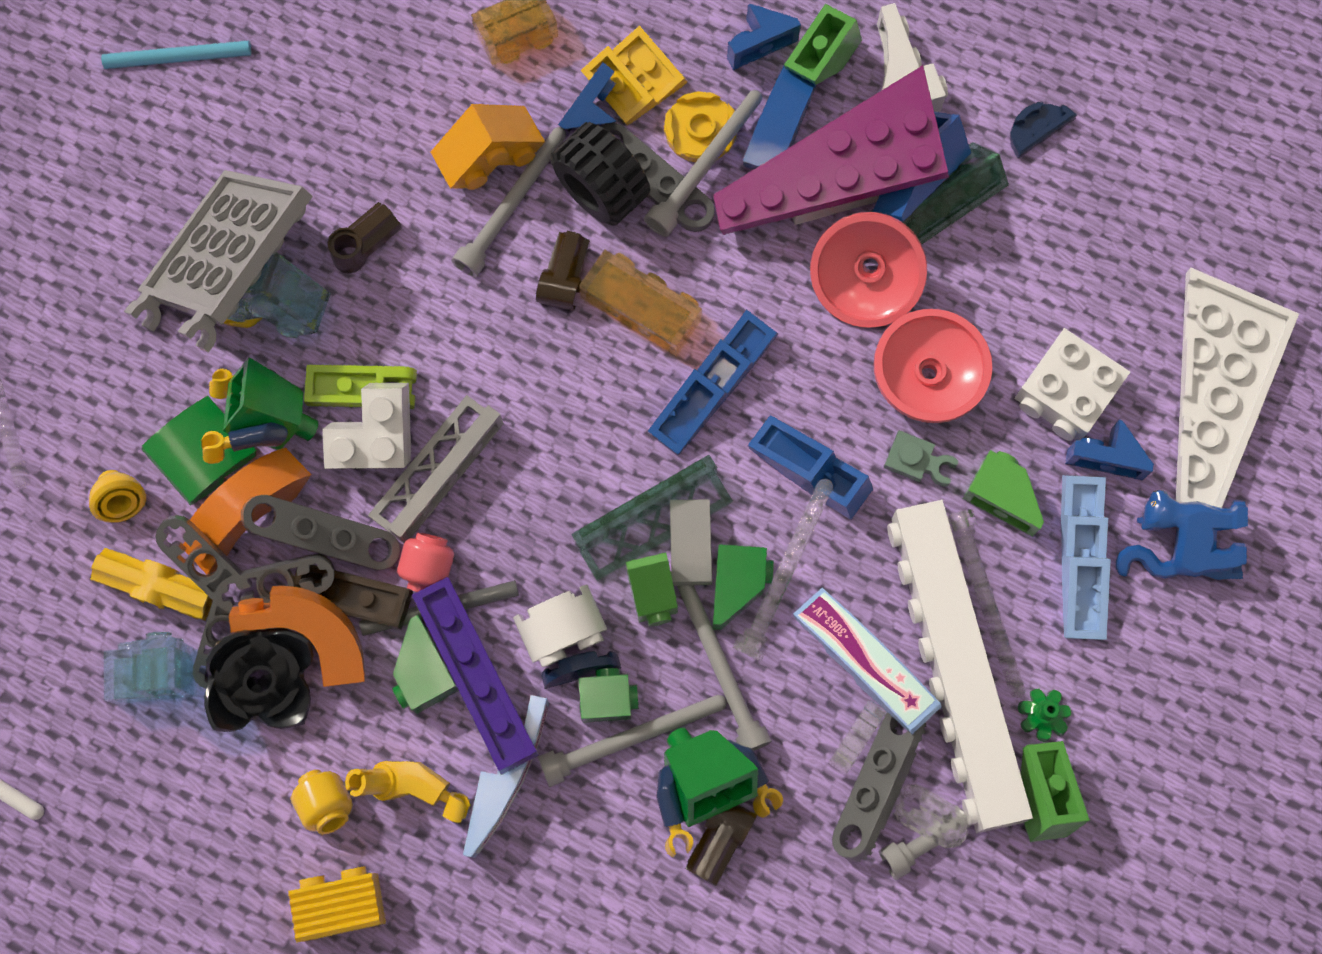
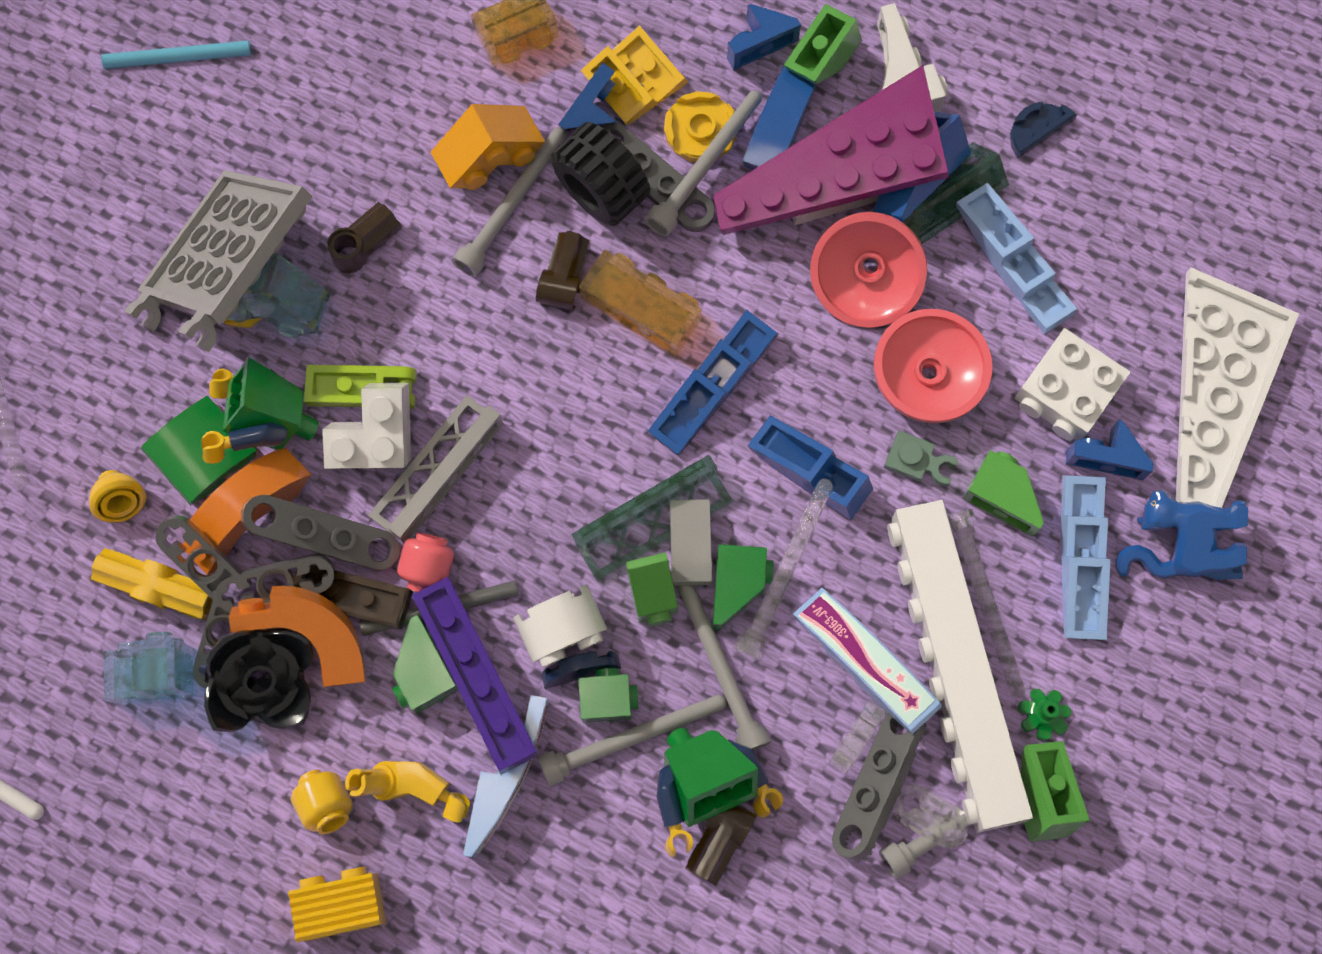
none -> light blue slope [956,183,1077,335]

